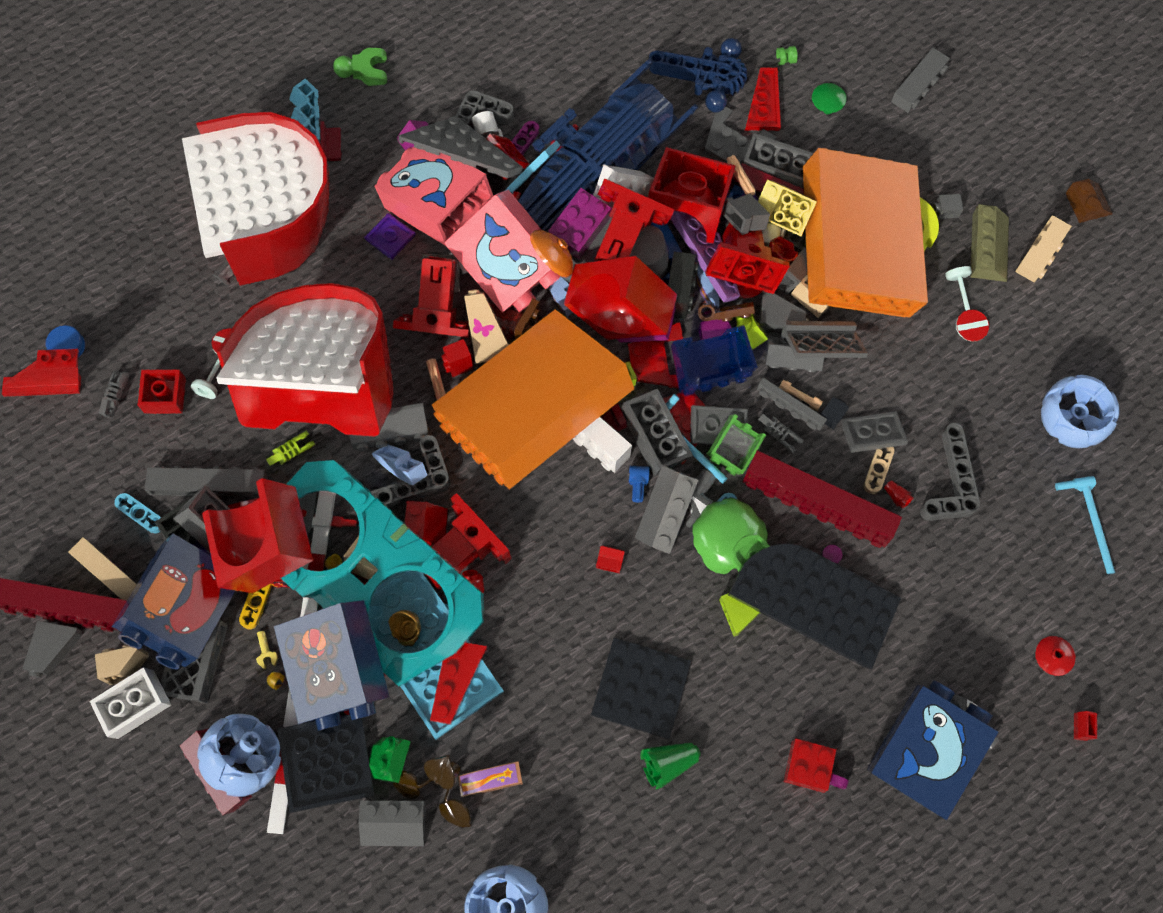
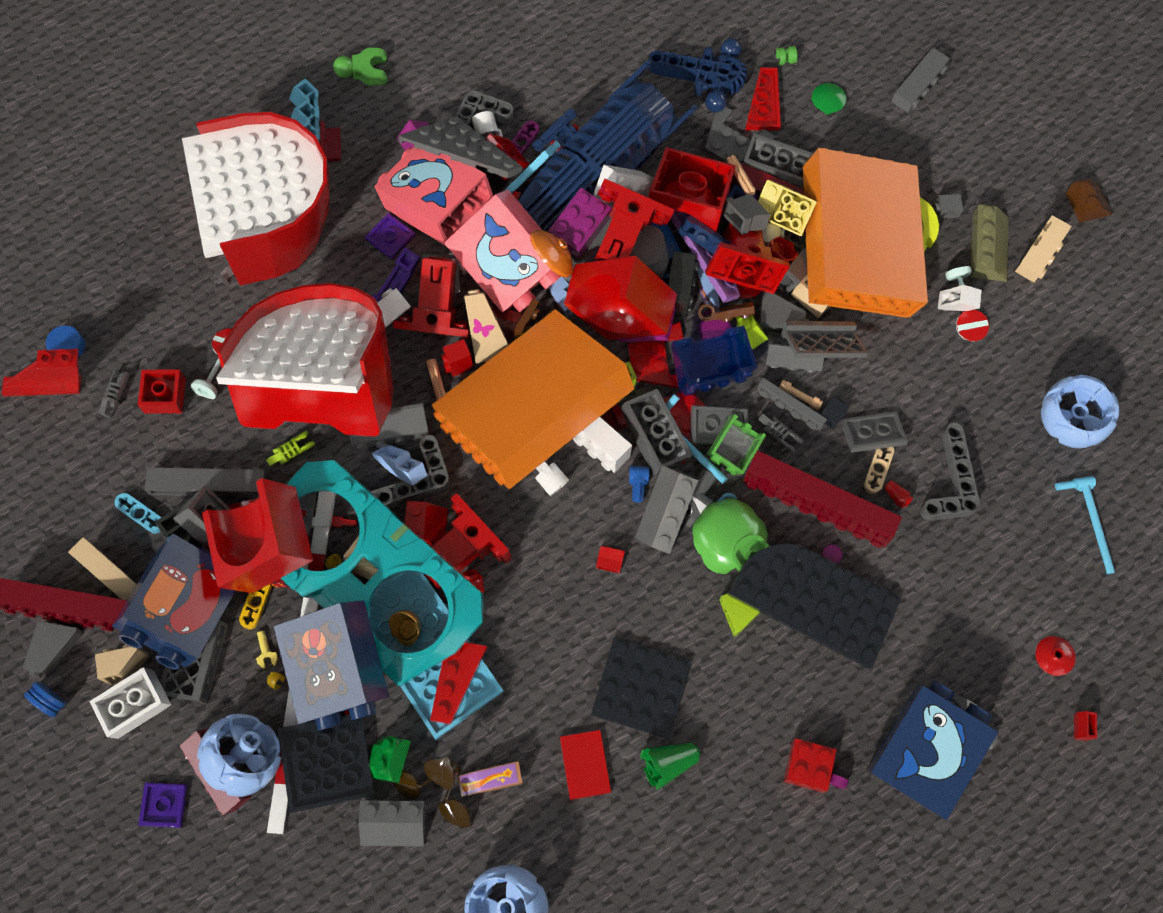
none -> blue head [24,681,66,717]
none -> dark purple tile [138,782,188,828]
none -> dark purple slope [372,248,420,302]
none -> white brick [376,288,411,328]
none -> white piece [535,462,569,496]
none -> red tile [560,730,611,800]
none -> dark blue plate [678,216,731,254]
none -> white slope [938,285,982,311]

